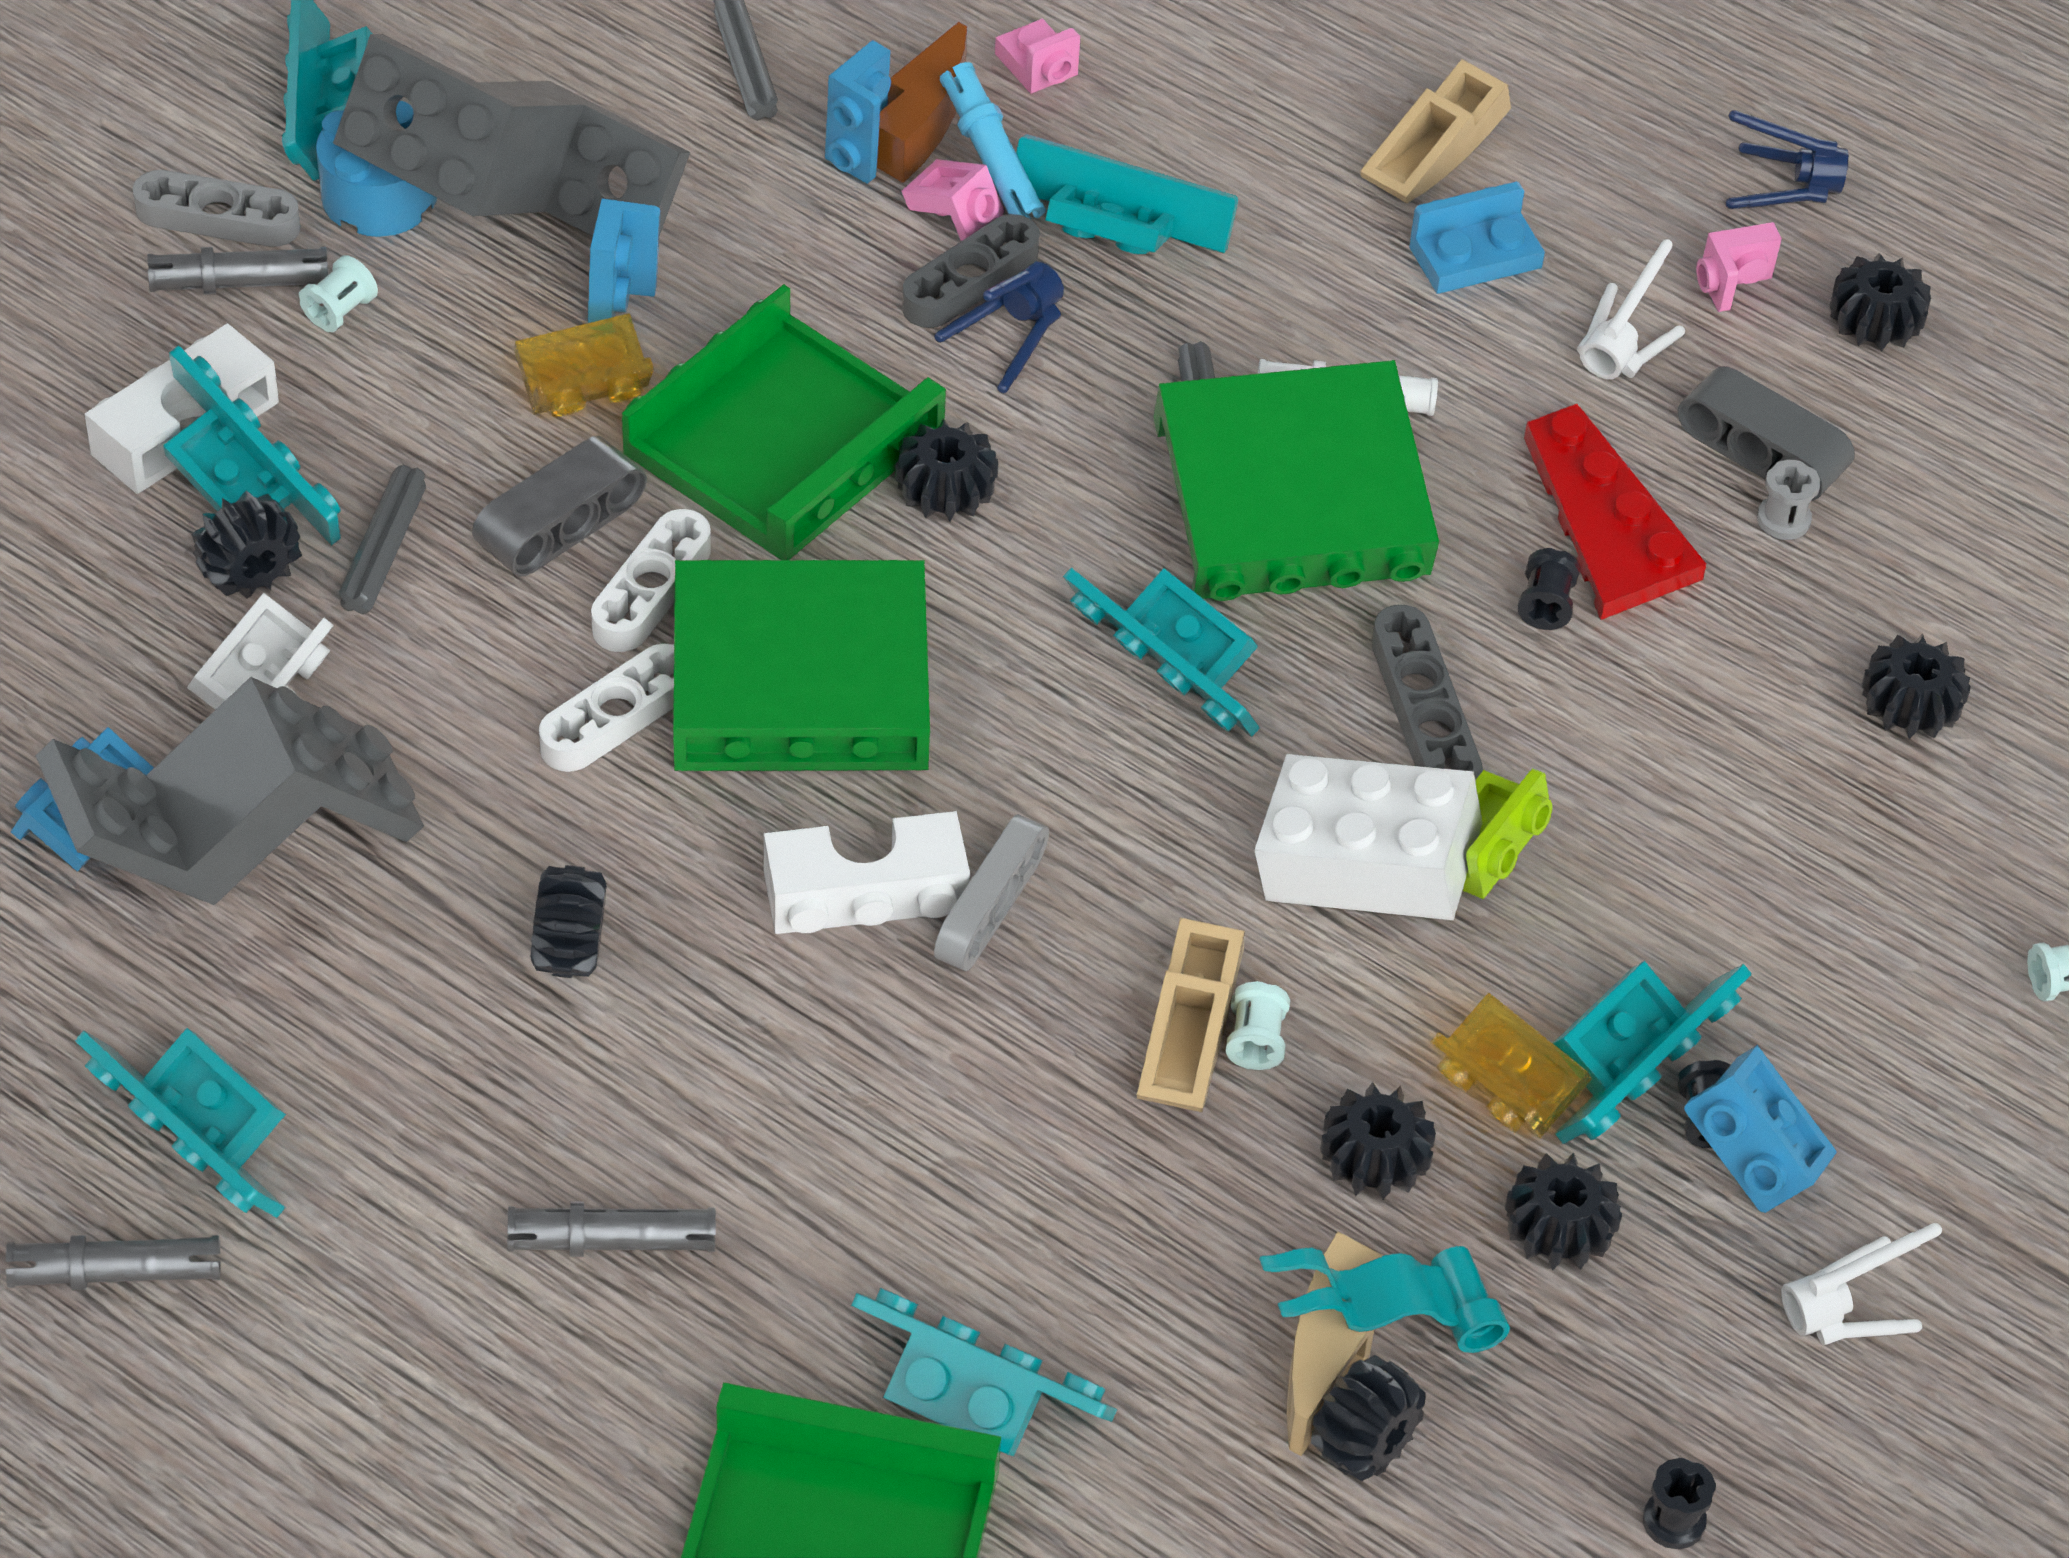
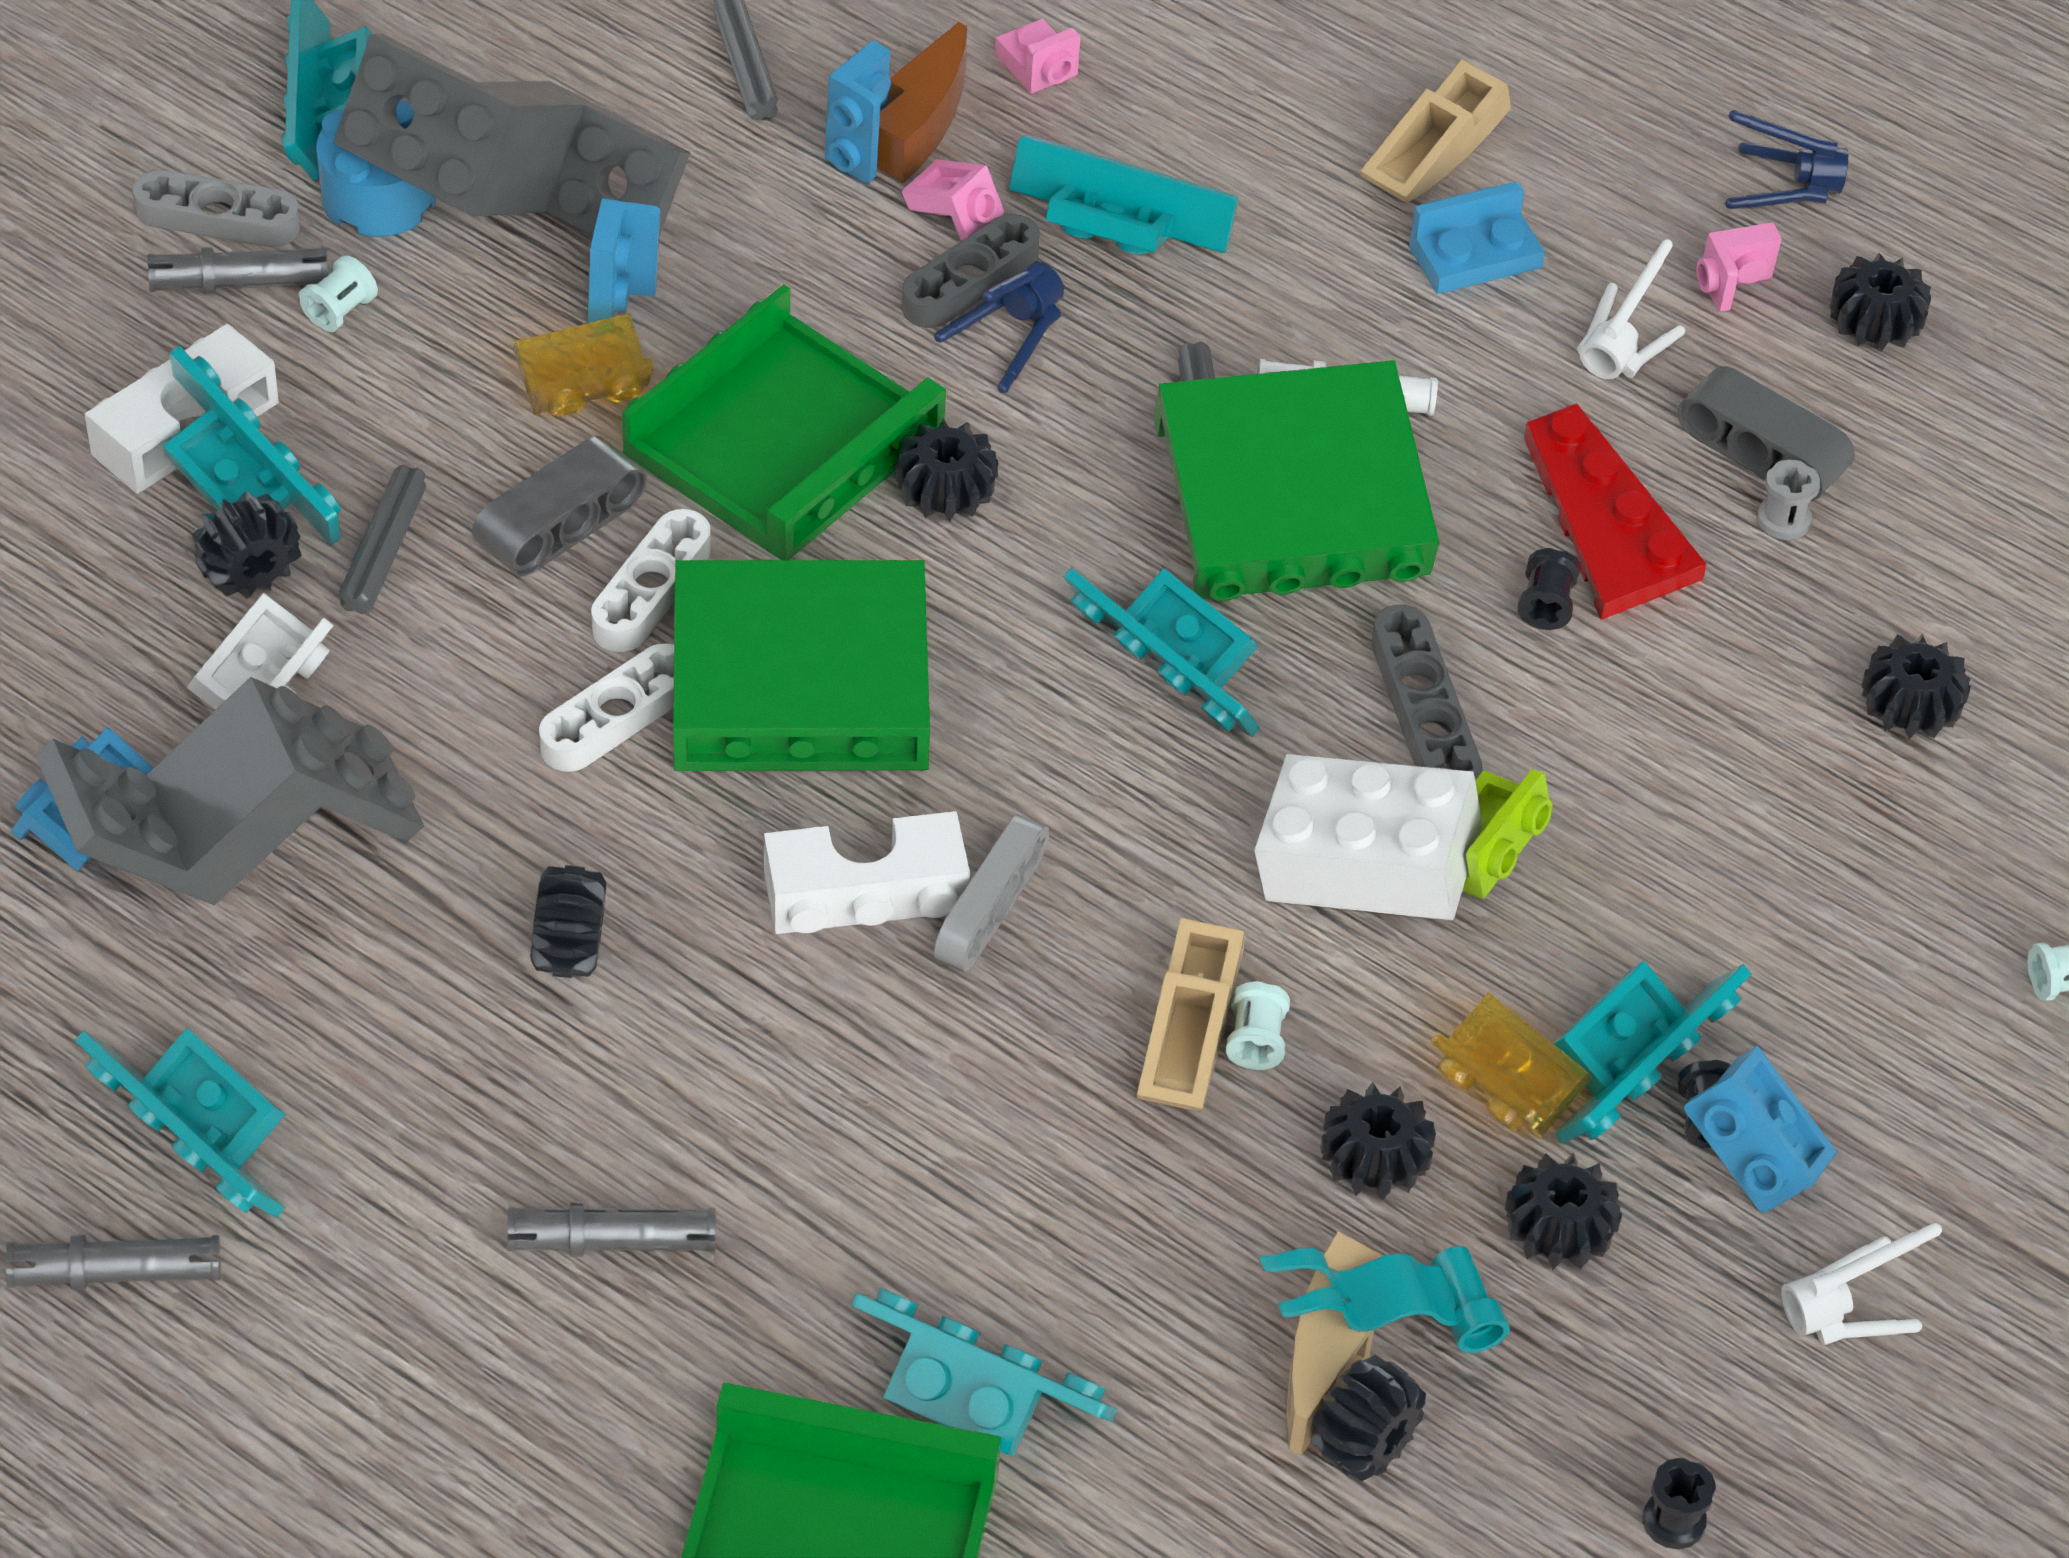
medium azure pin [939,62,1046,220] -> none

